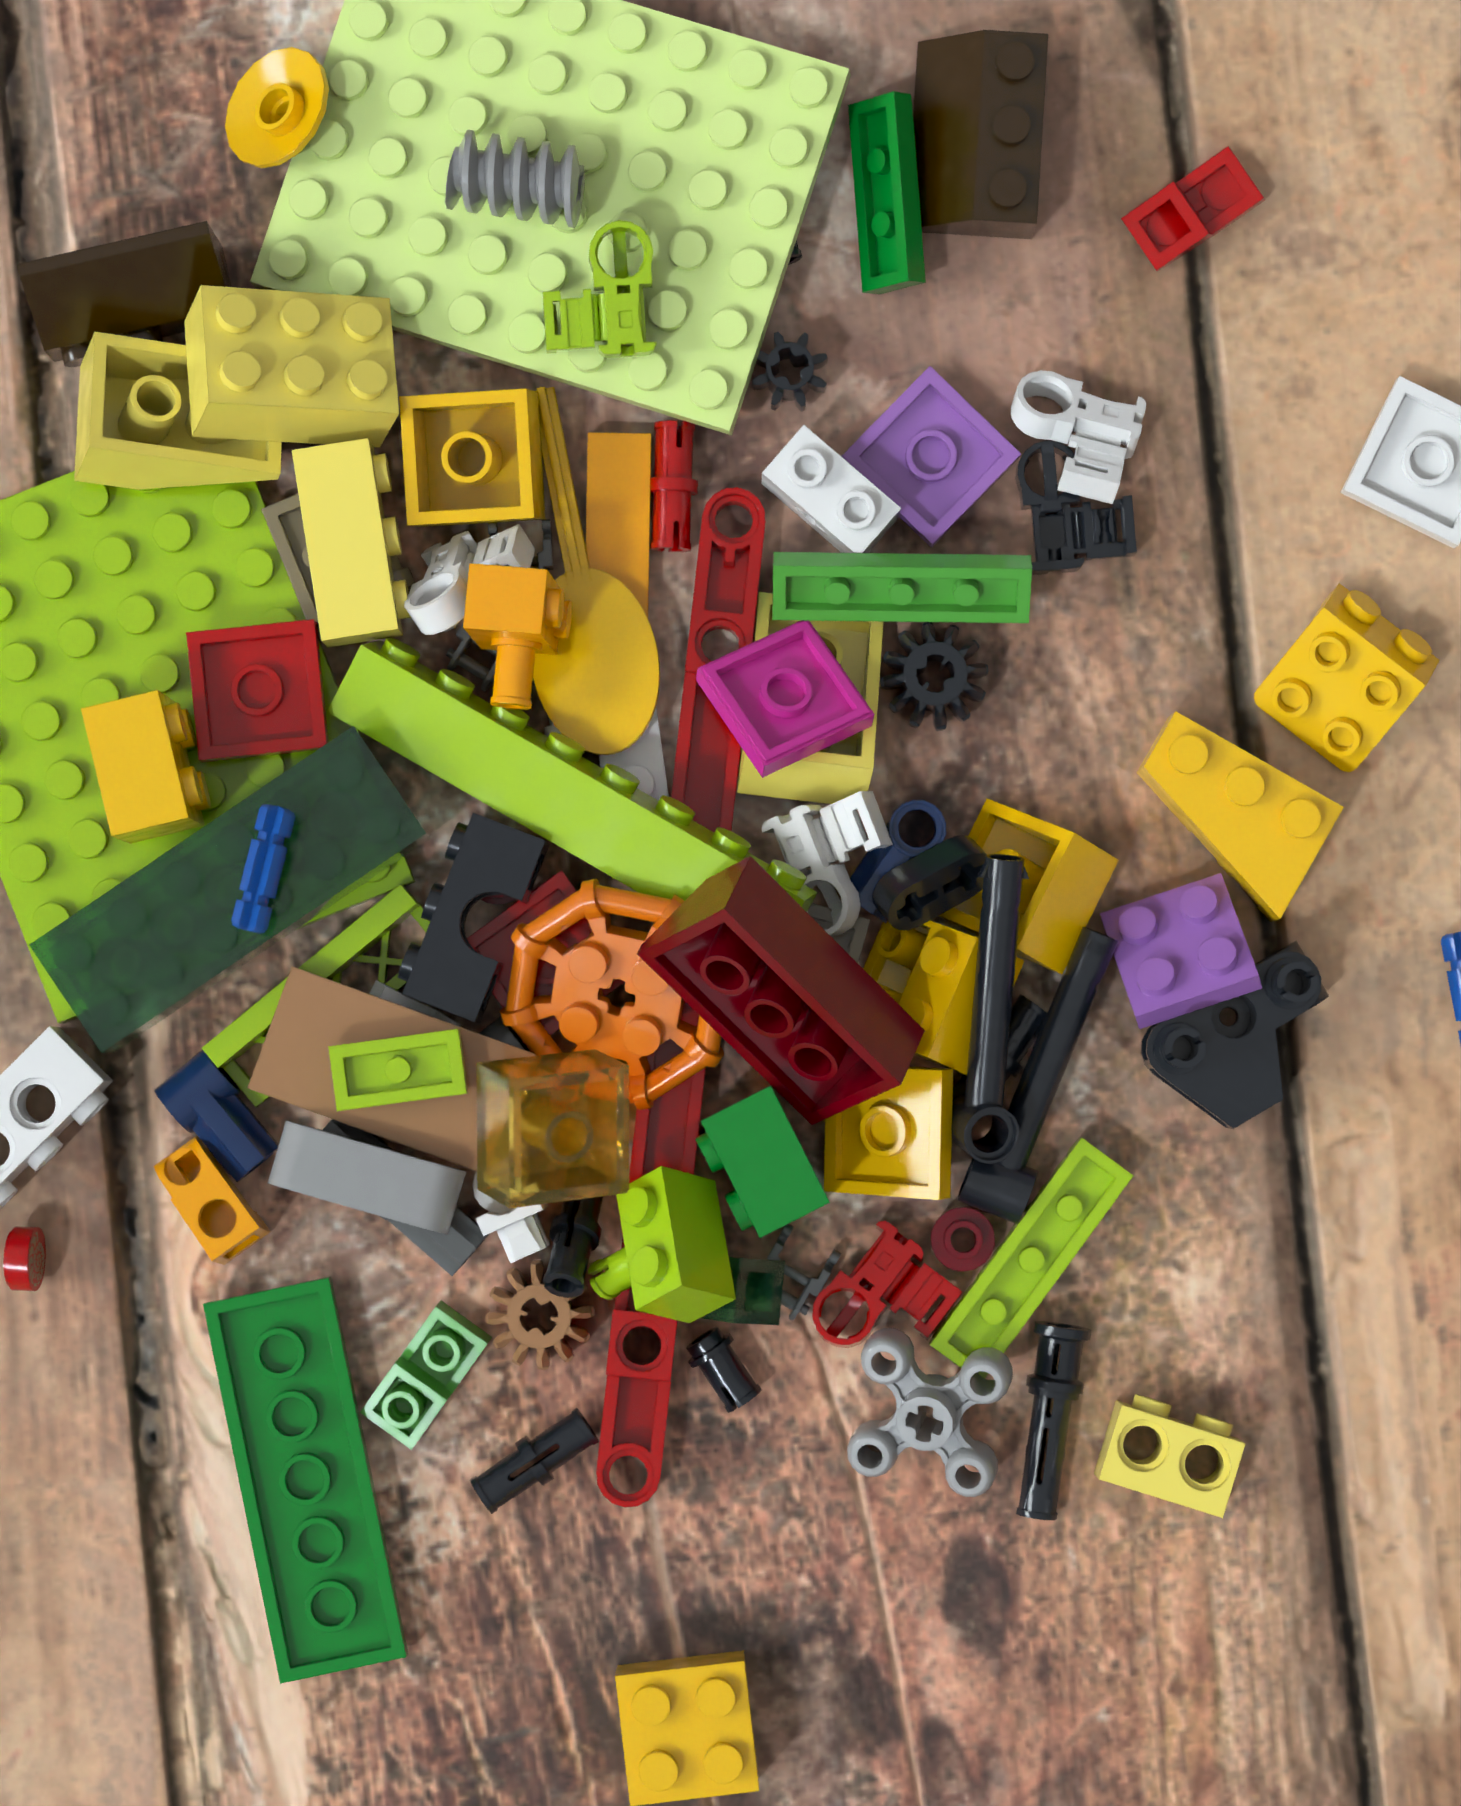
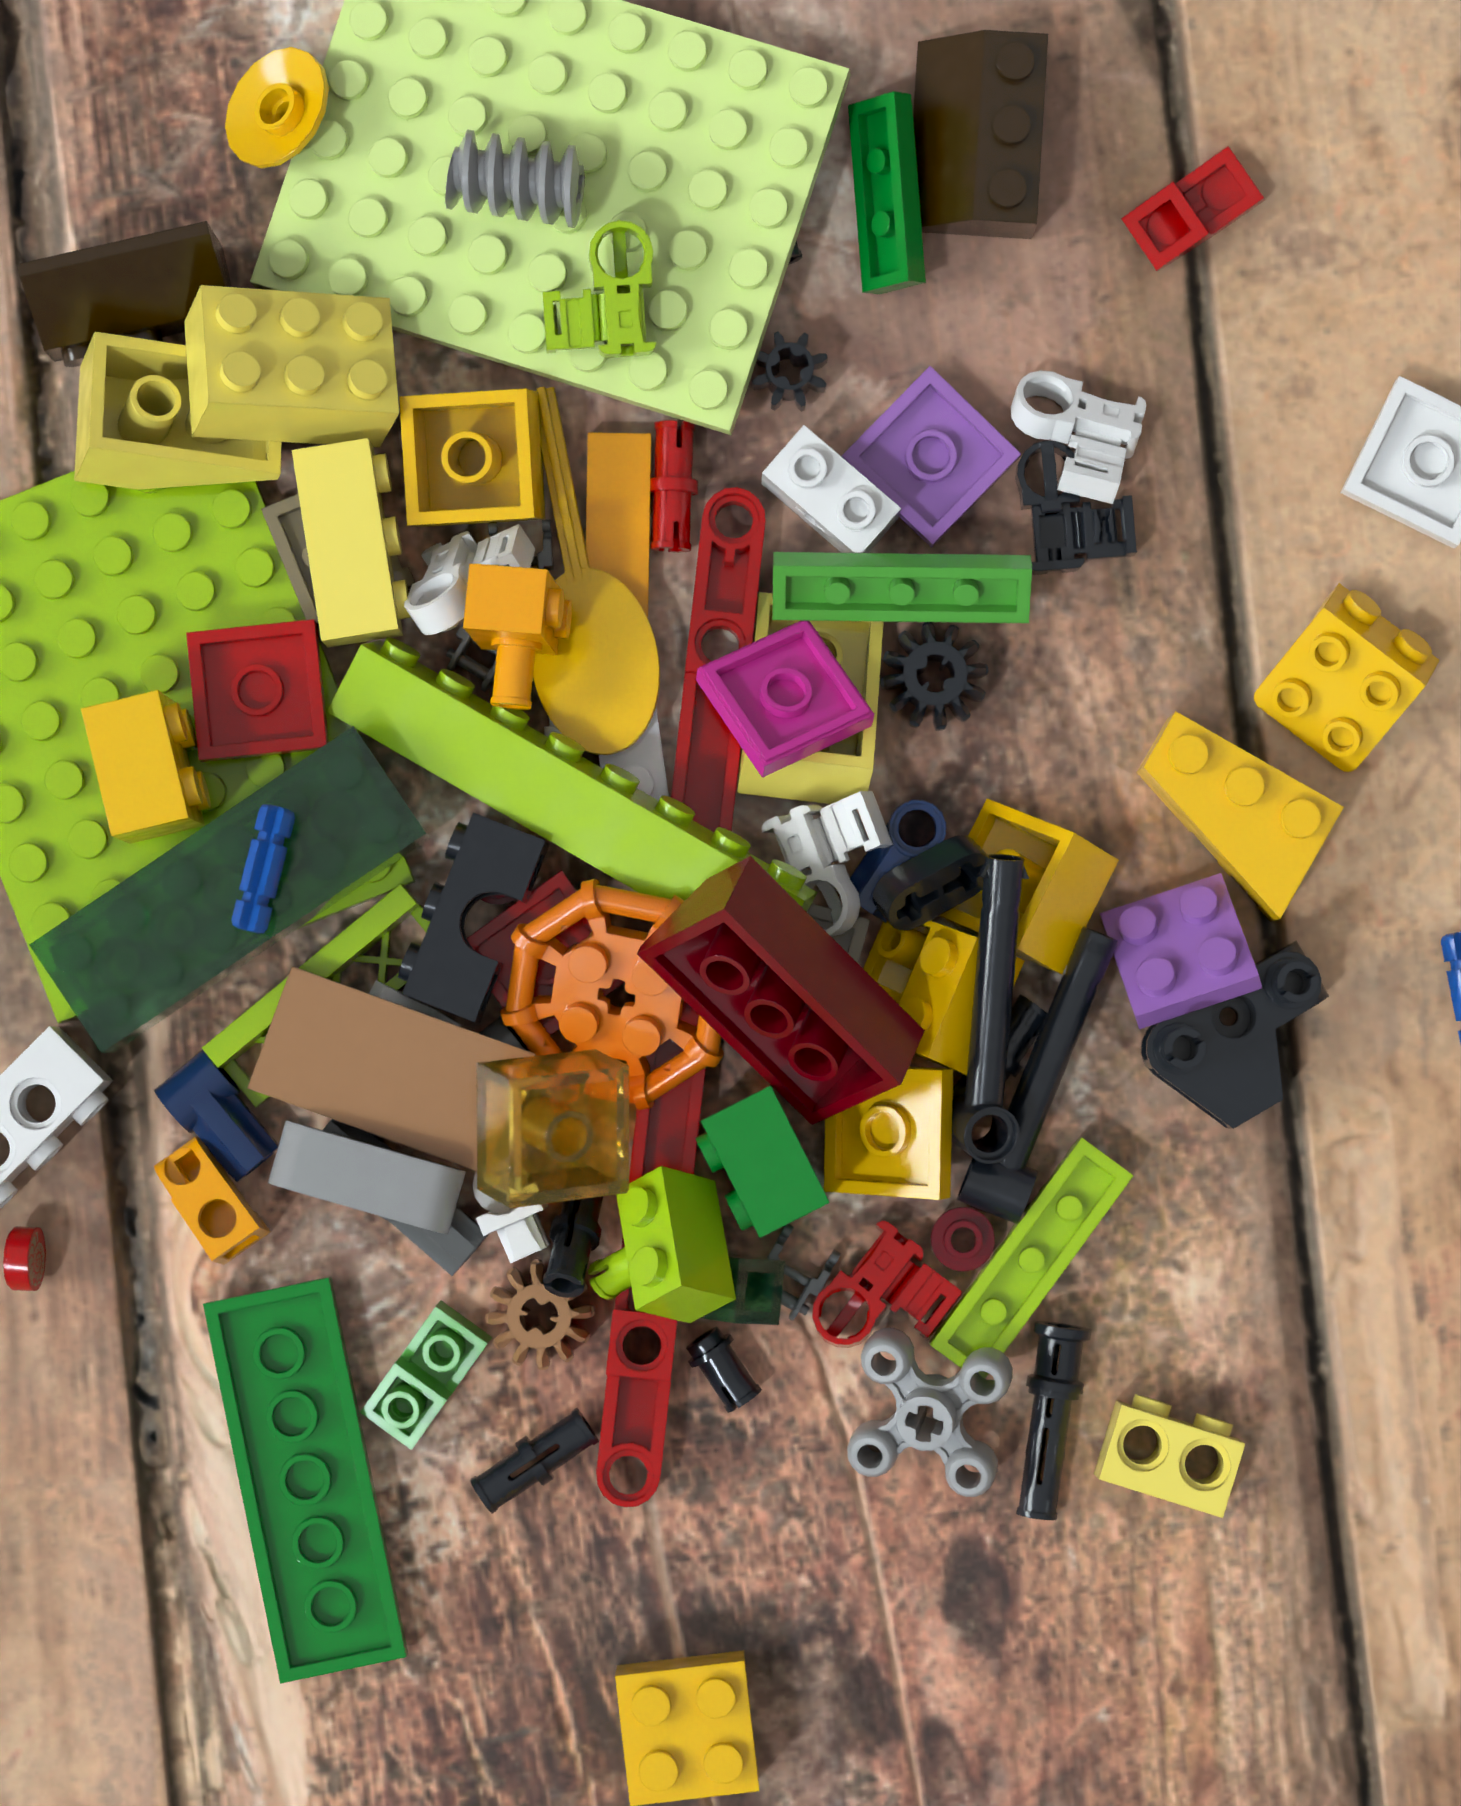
lime plate [328,1029,468,1111] -> none

